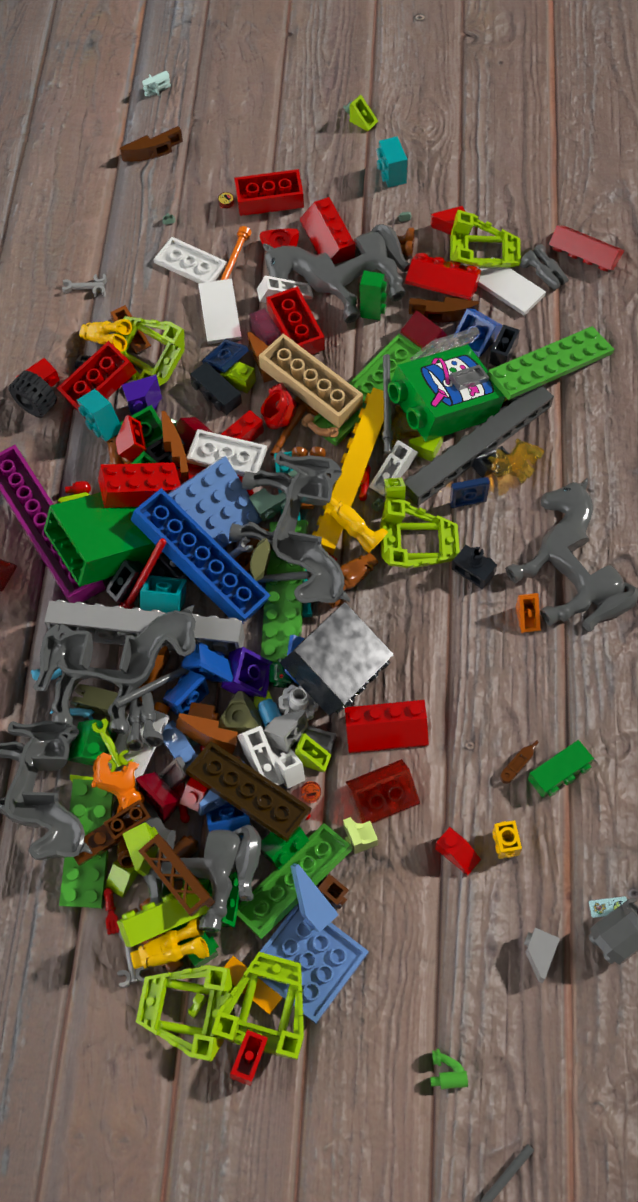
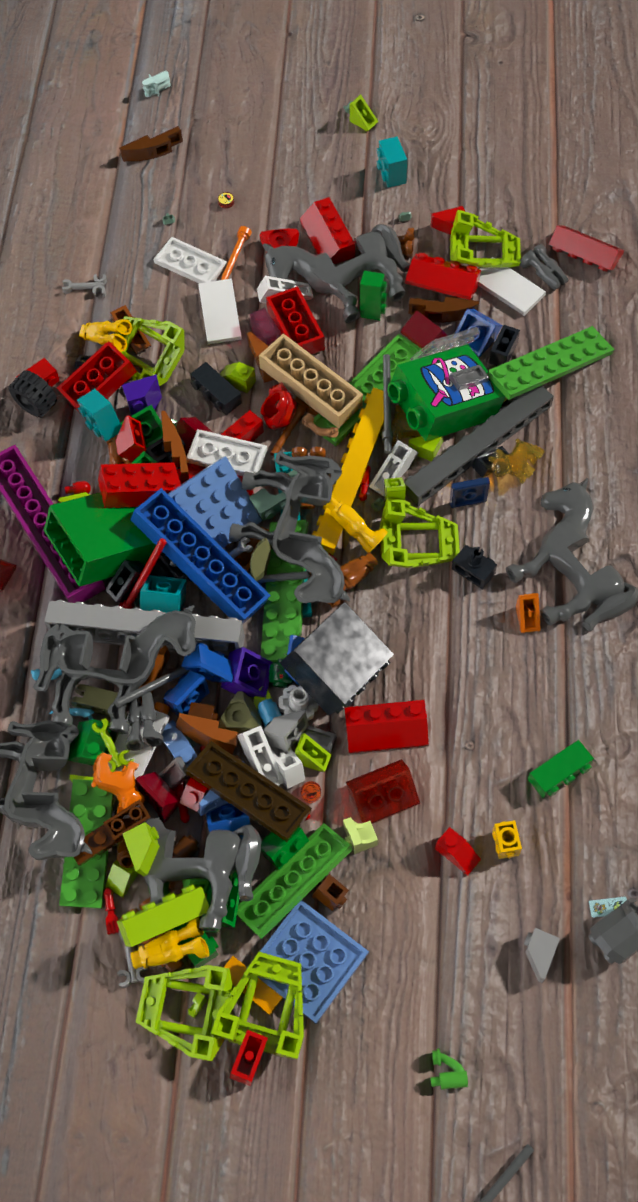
reddish brown fence [139,834,215,916] -> none
dark blue tile [202,339,249,372] -> none
red brick [234,169,304,216] -> none
medium blue slope [290,863,339,932] -> none
reddish brown piece [500,740,539,784] -> none

